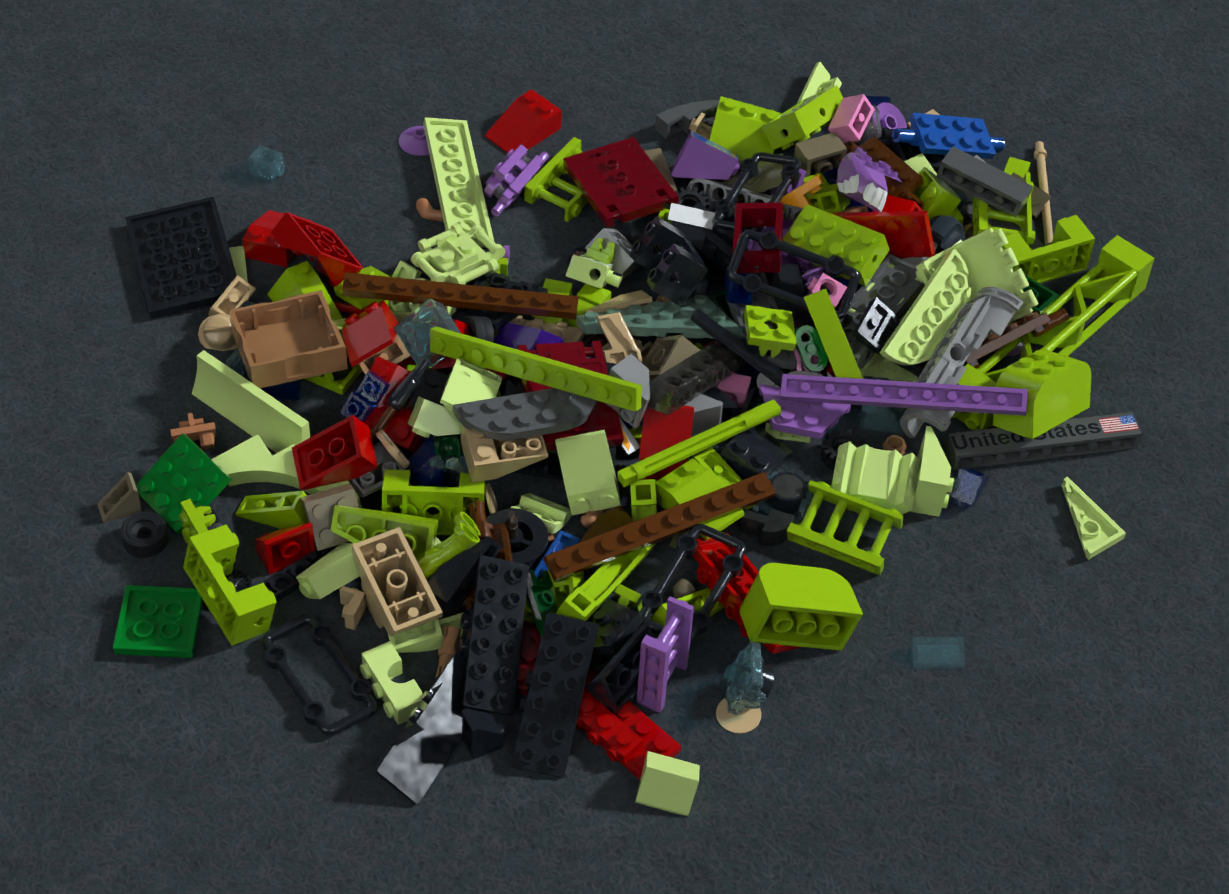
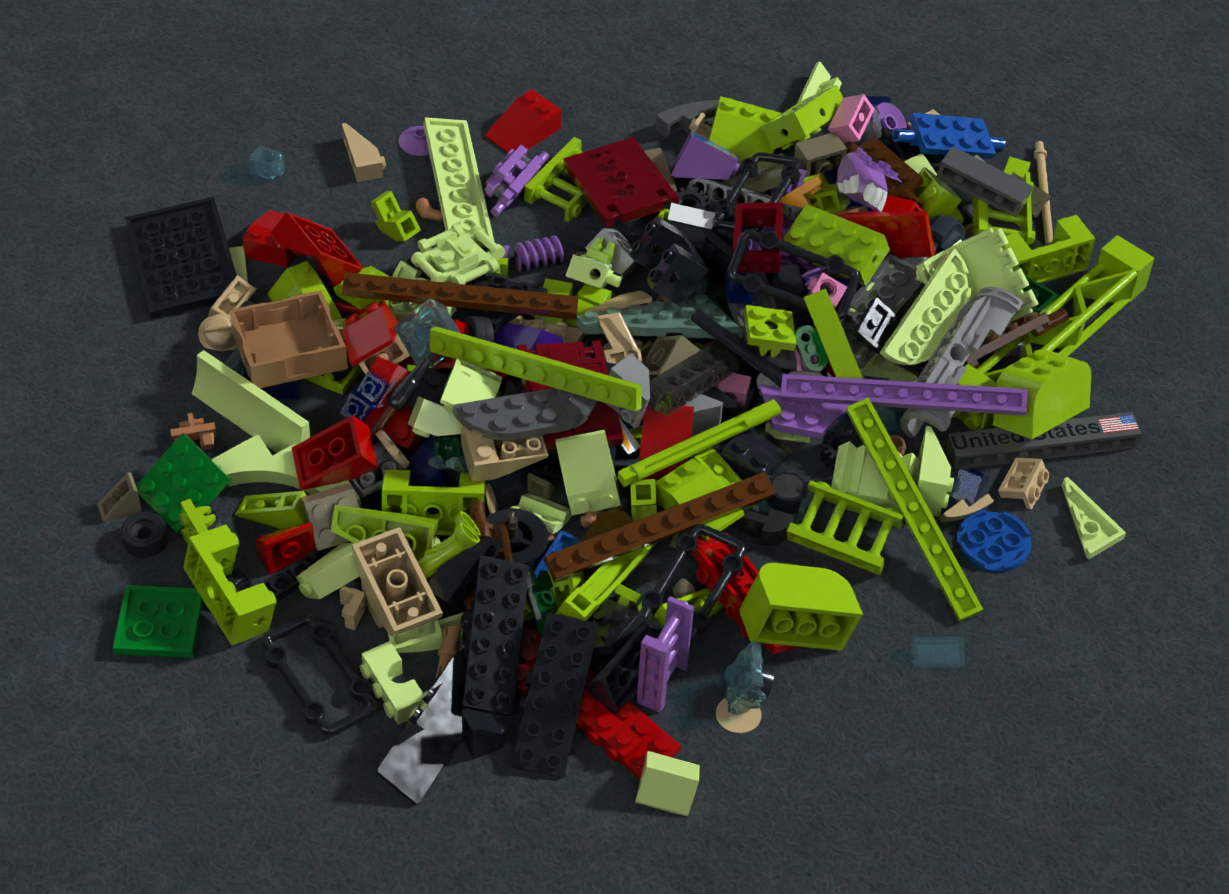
none -> tan slope [342,123,386,182]
none -> lime brick [370,191,421,242]
none -> medium lavender piece [514,235,564,272]
none -> olive slope [527,473,557,499]
none -> lime plate [846,398,983,622]
none -> tan slope [938,494,994,522]
none -> blue tile [956,510,1031,572]
none -> tan bracket [998,458,1049,509]

